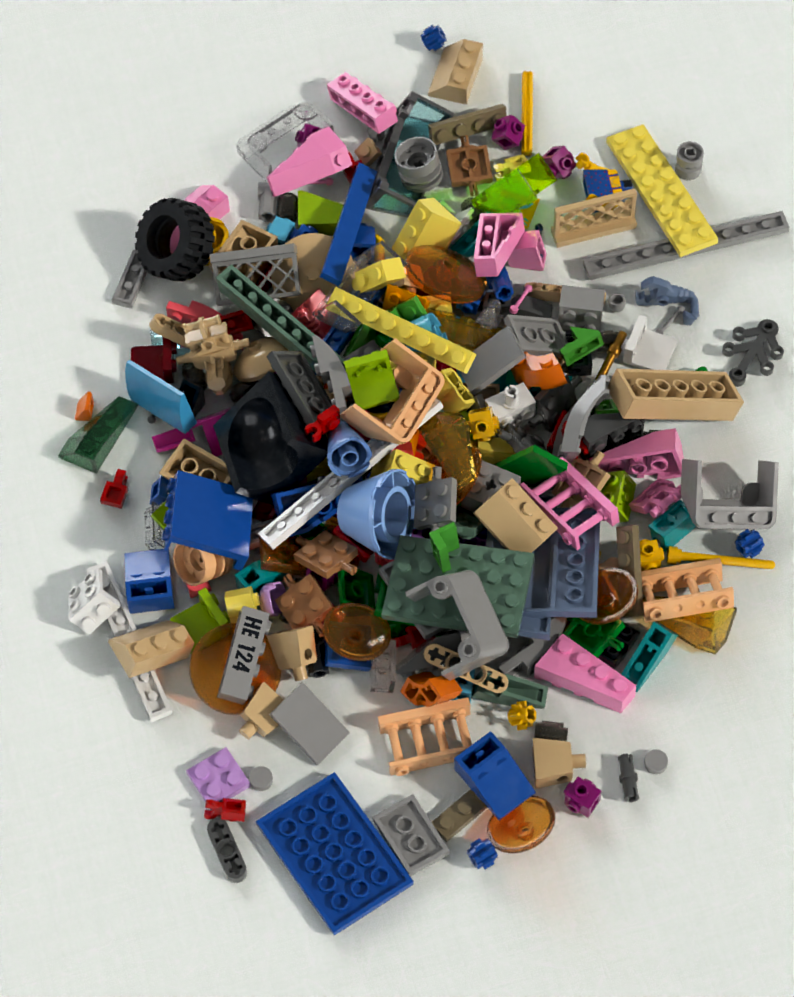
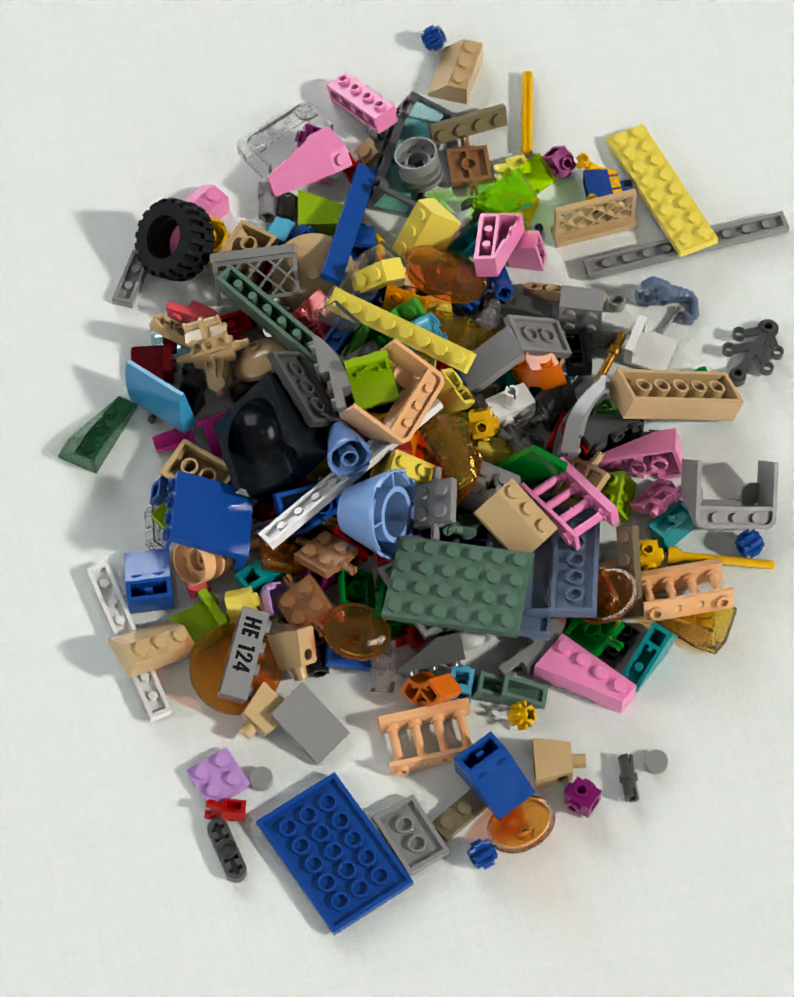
white bracket [68,568,120,635] -> none
orange slope [75,392,94,421] -> none
red plate [100,469,129,509] -> none
red plate [305,405,340,442] -> none
light grey windscreen [405,570,509,681] -> none
tan beam [423,644,508,693] -> none
bright green panel [429,522,460,573] -> none
magenta brick [491,115,525,150] -> none
bright pink hinge [509,285,533,314] -> none
clear smoke brick [534,720,568,741] -> none
bright green slope [559,327,604,367] -> none
light grey wheel [675,141,704,180] -> none

